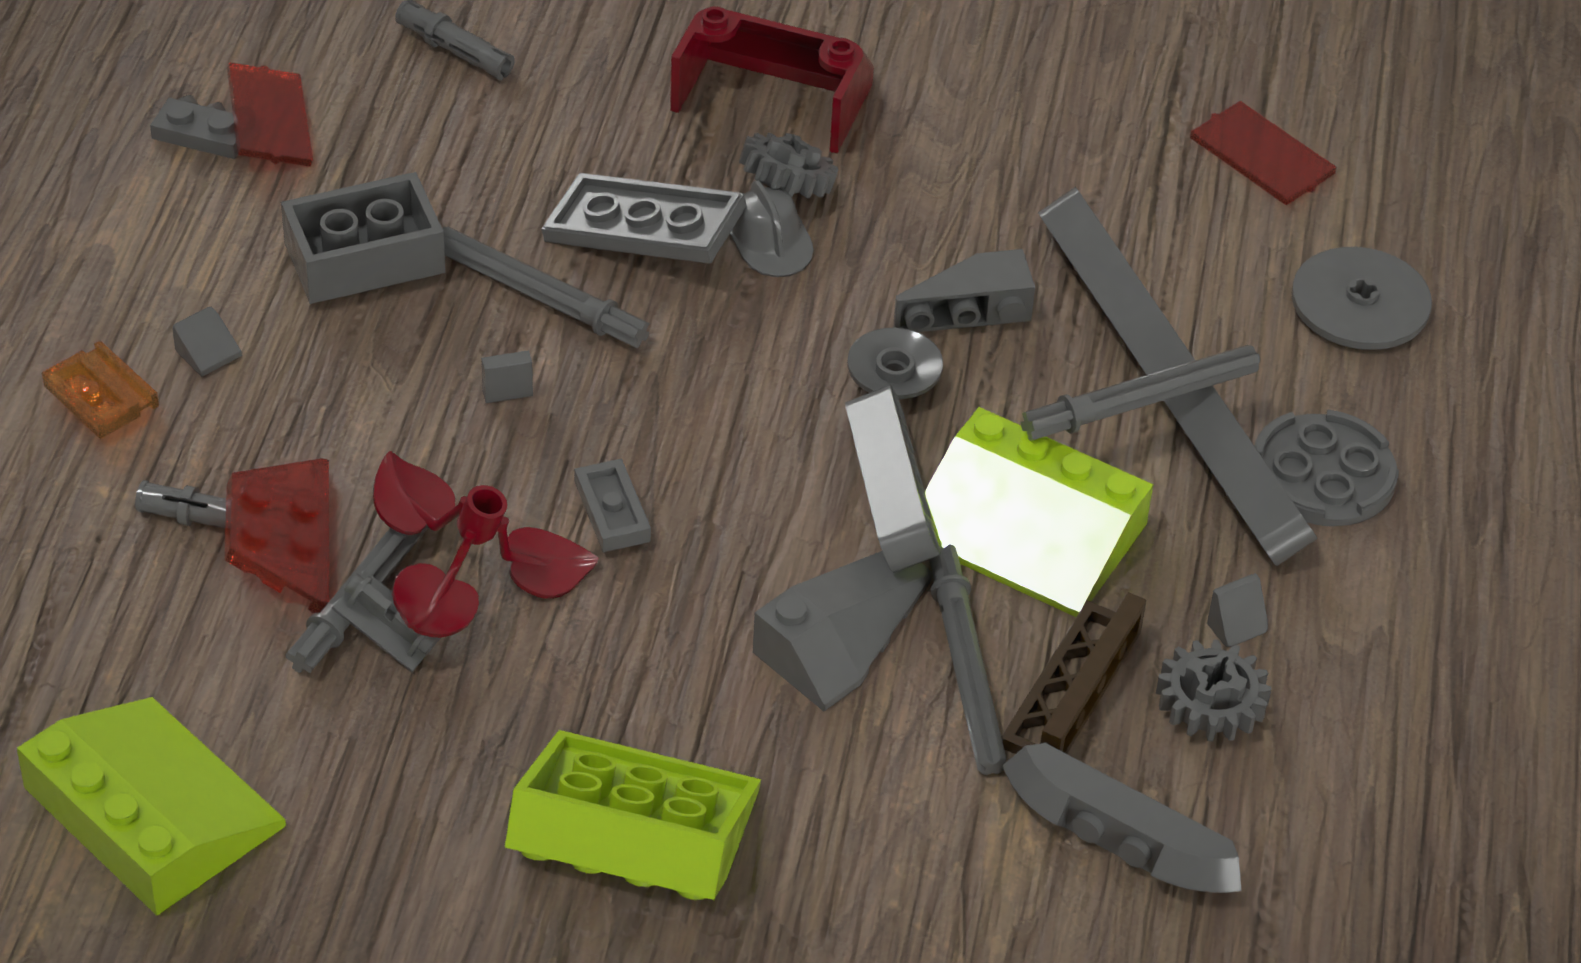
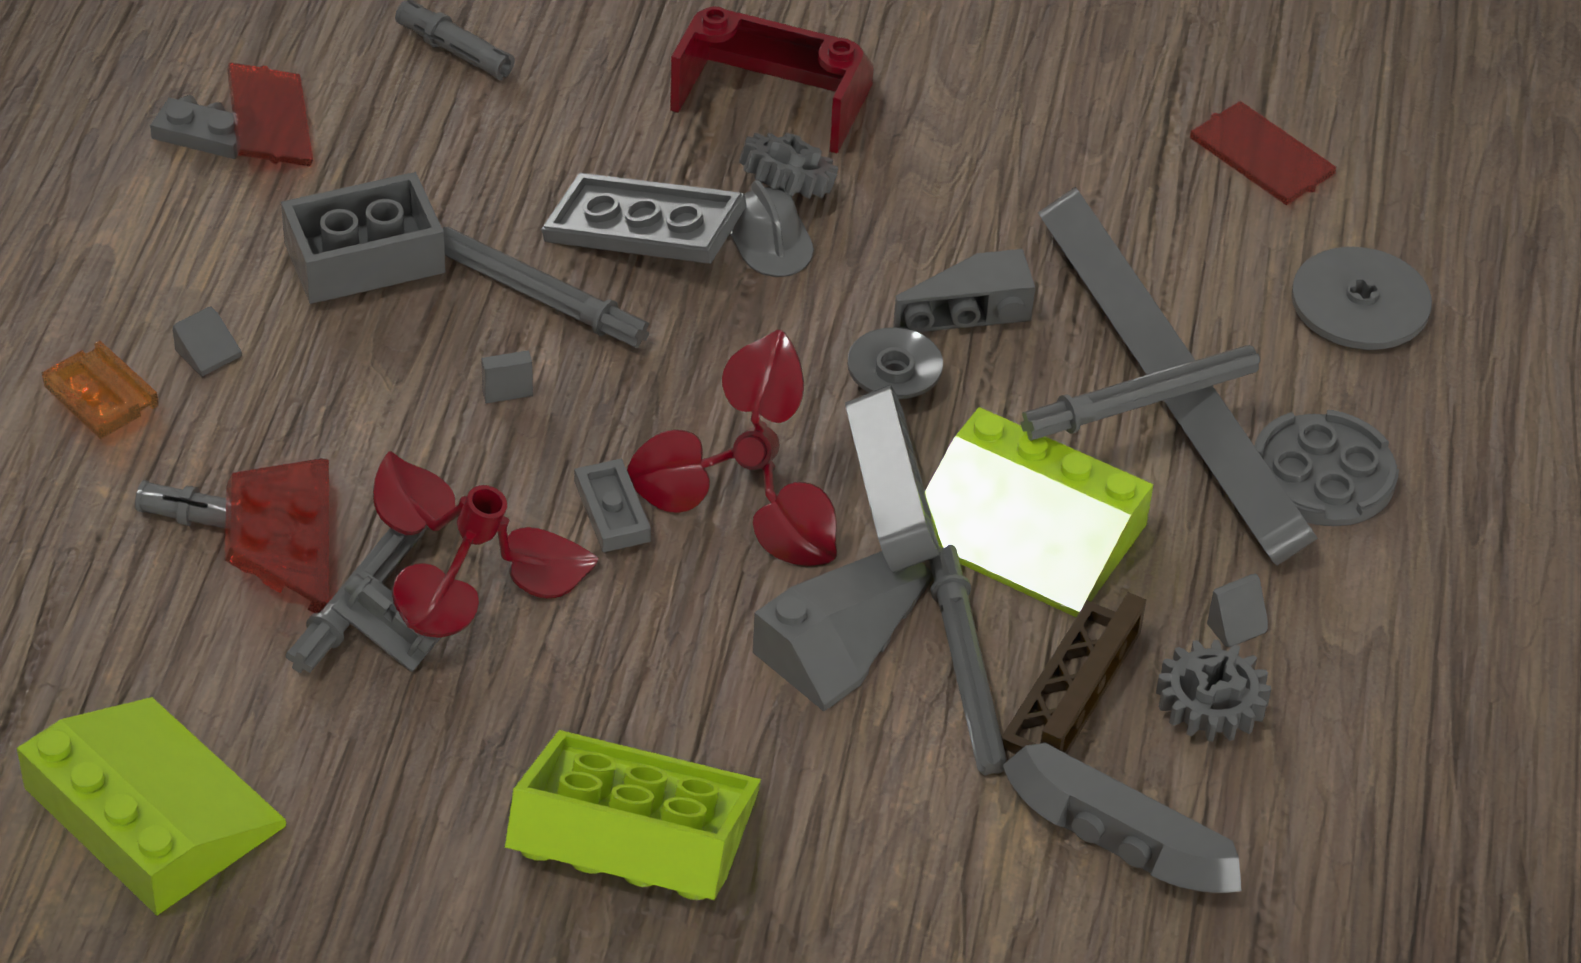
none -> dark red plant [627,329,837,566]

